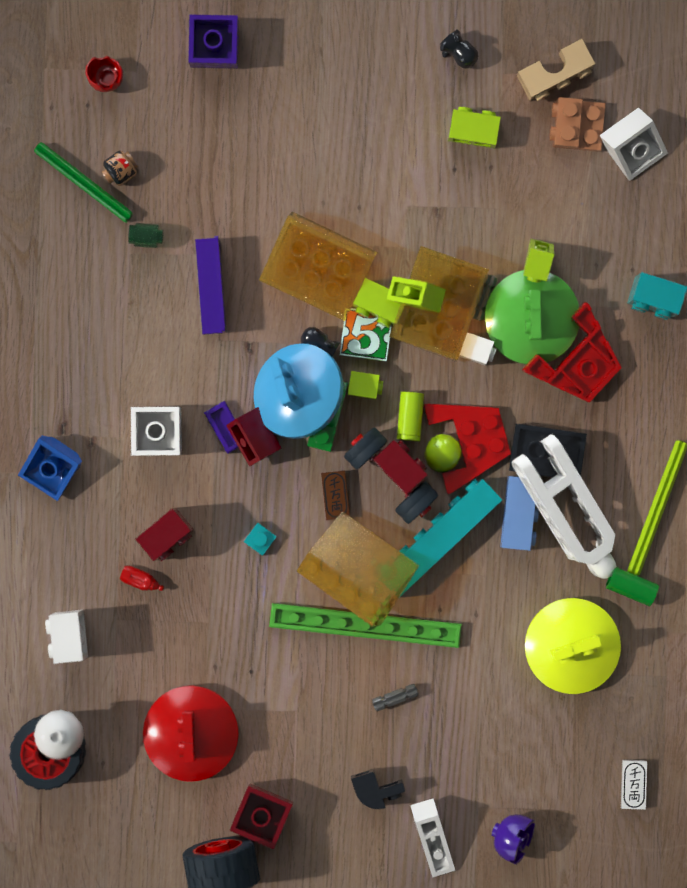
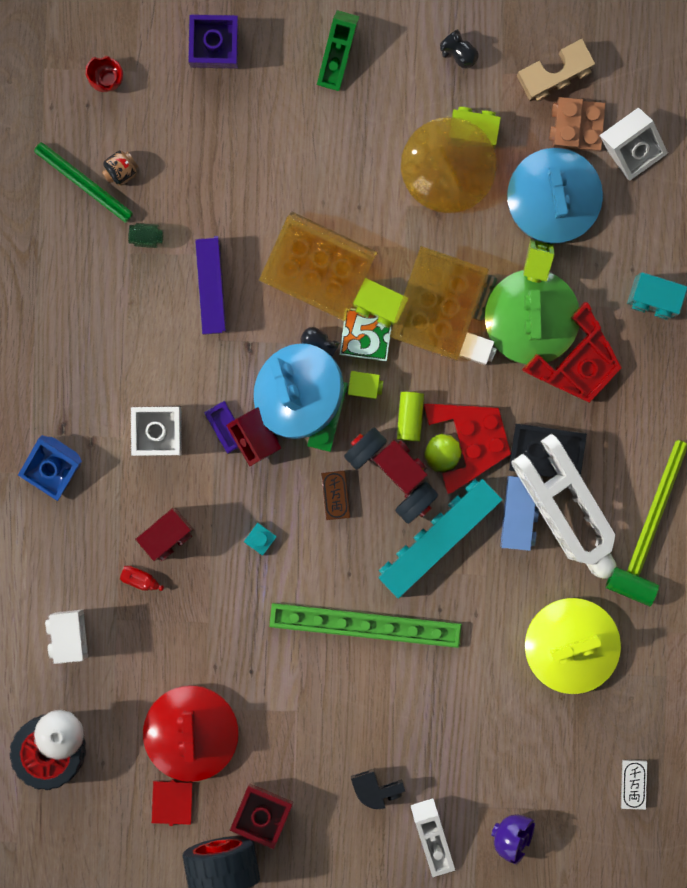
clear yellow slope [297,512,419,626] -> none
dark grey axle [372,684,418,711] -> none
lime slope [386,276,446,313] -> none
none -> red piece [151,779,193,826]
none -> green slope [317,10,360,91]
none -> clear yellow bracket [401,117,497,213]
none -> dark azure bracket [507,148,603,244]

